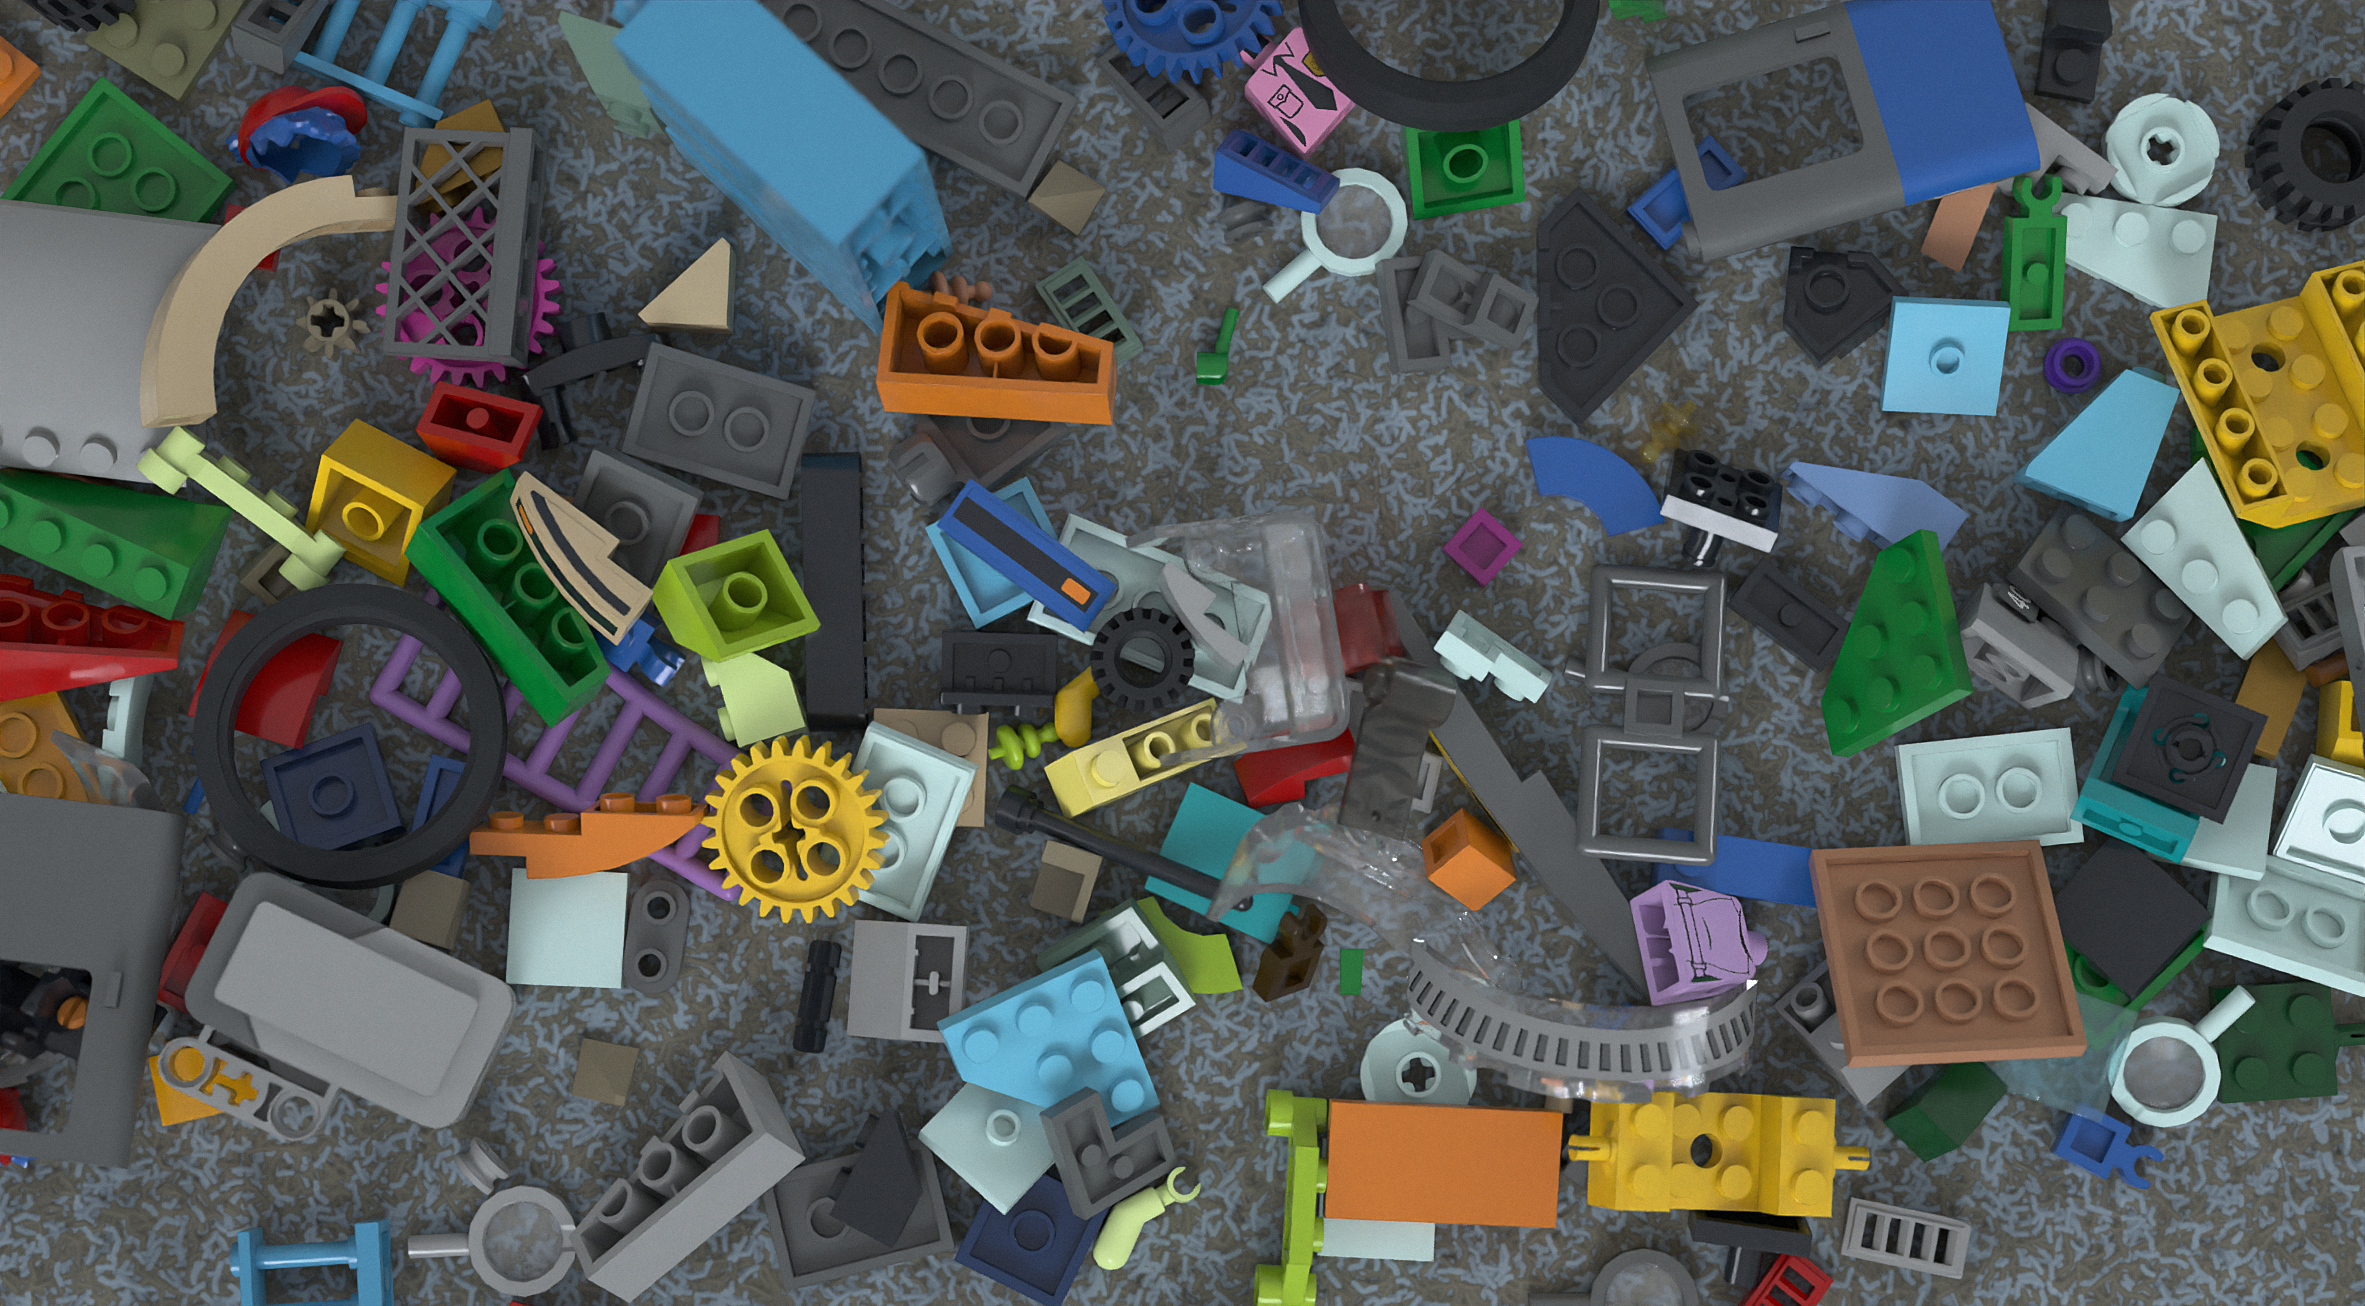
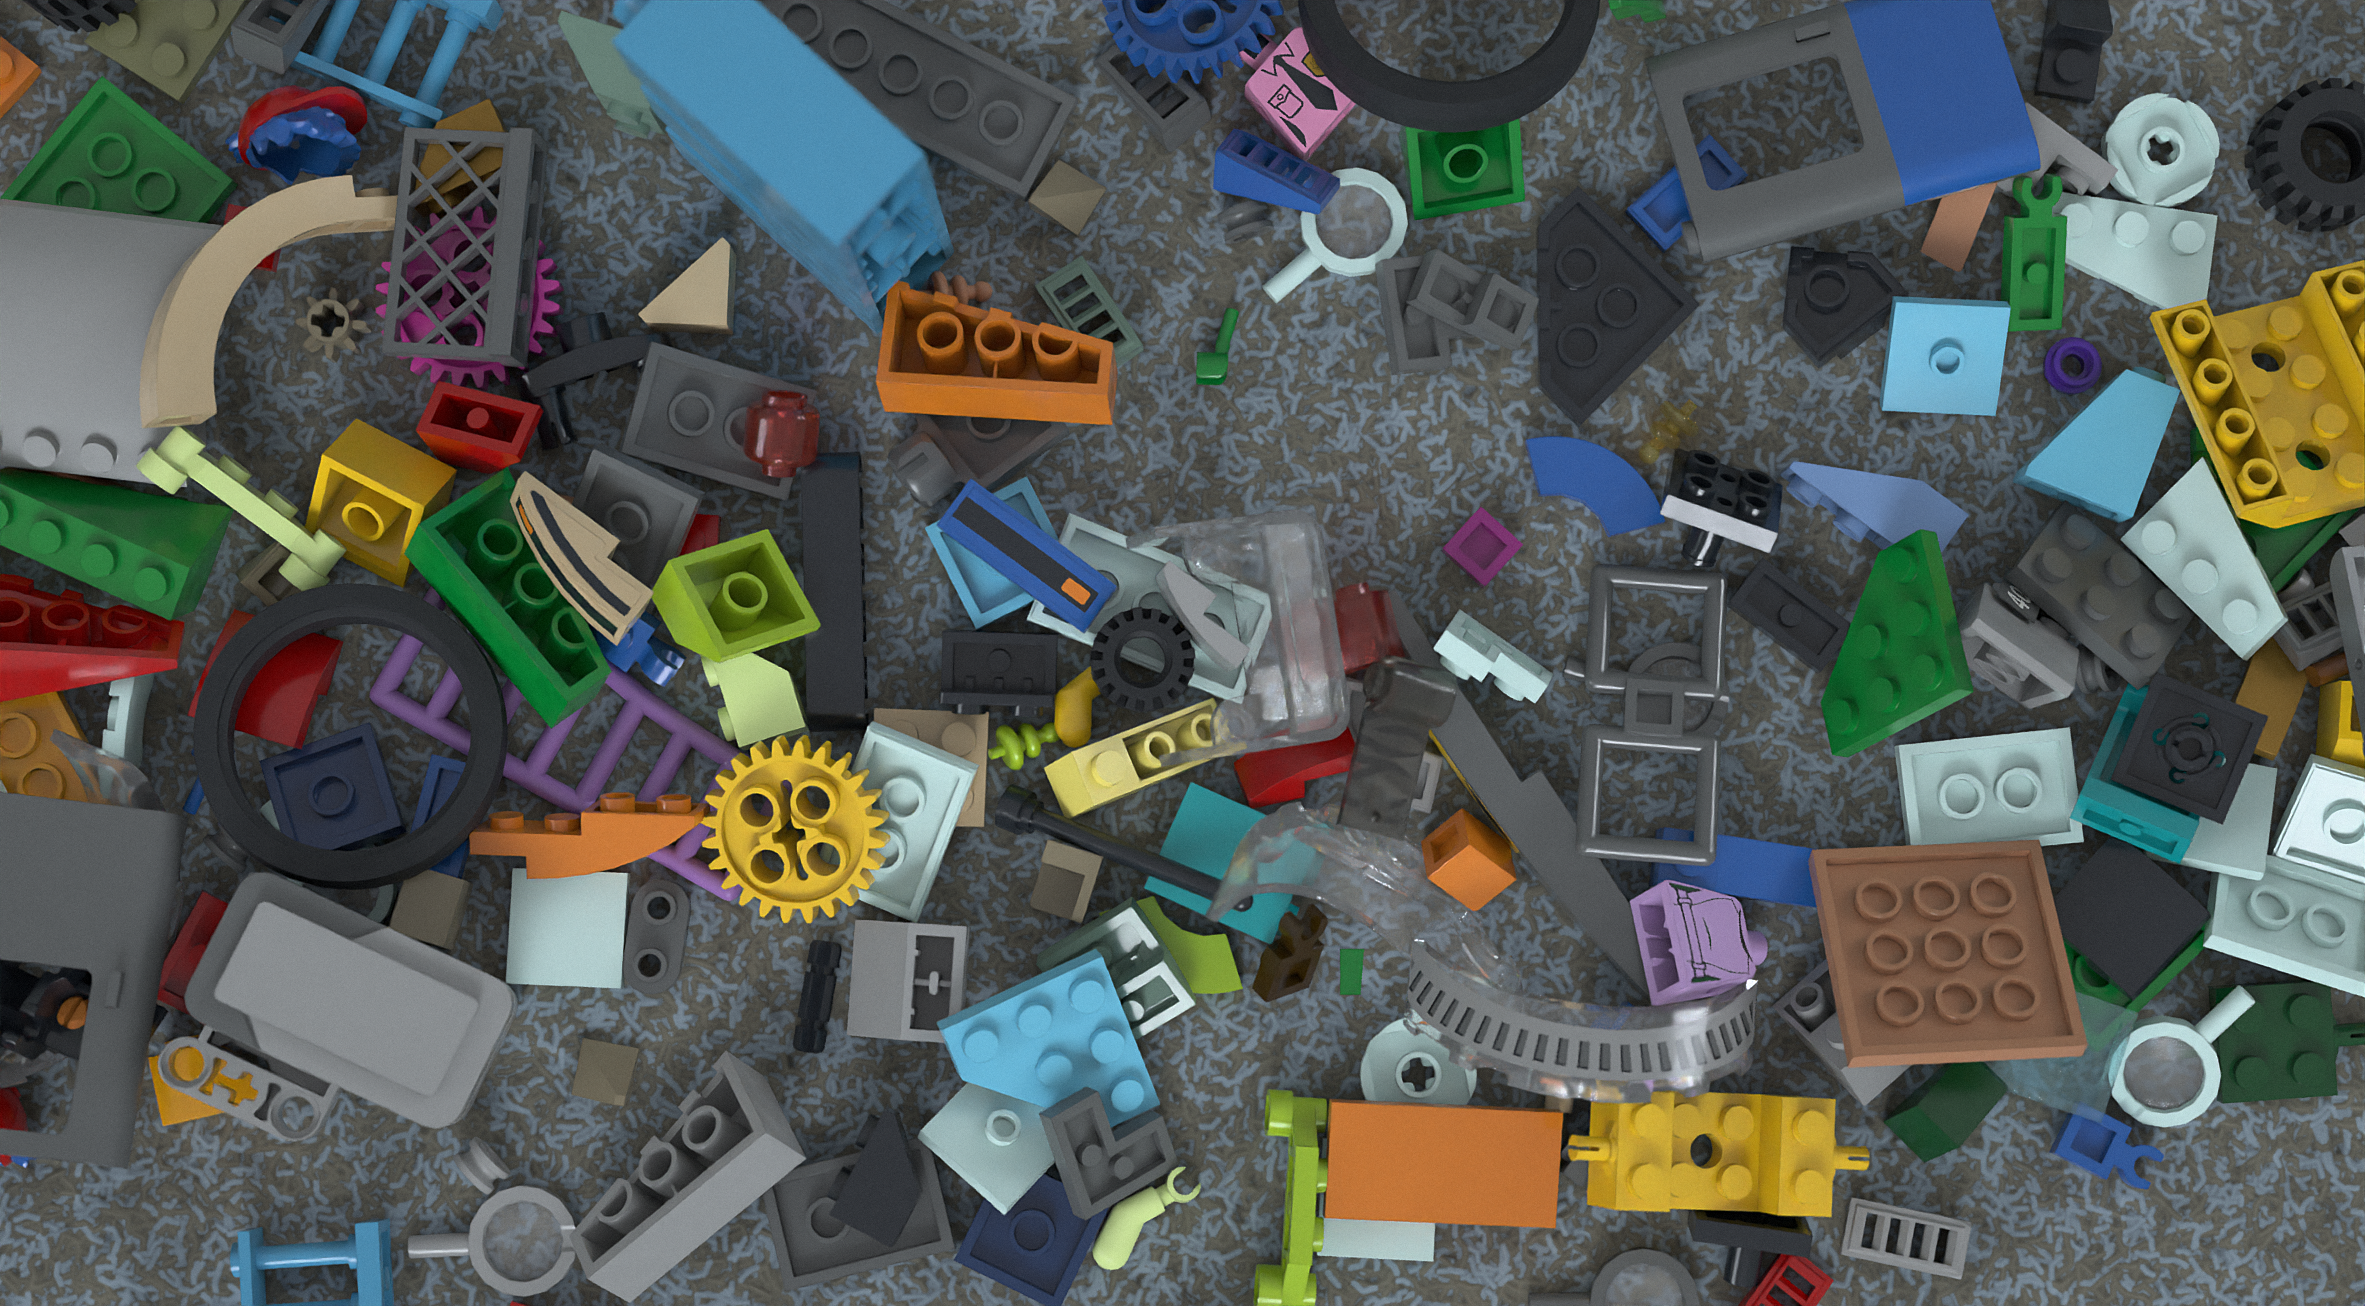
none -> clear red head [743,390,820,478]

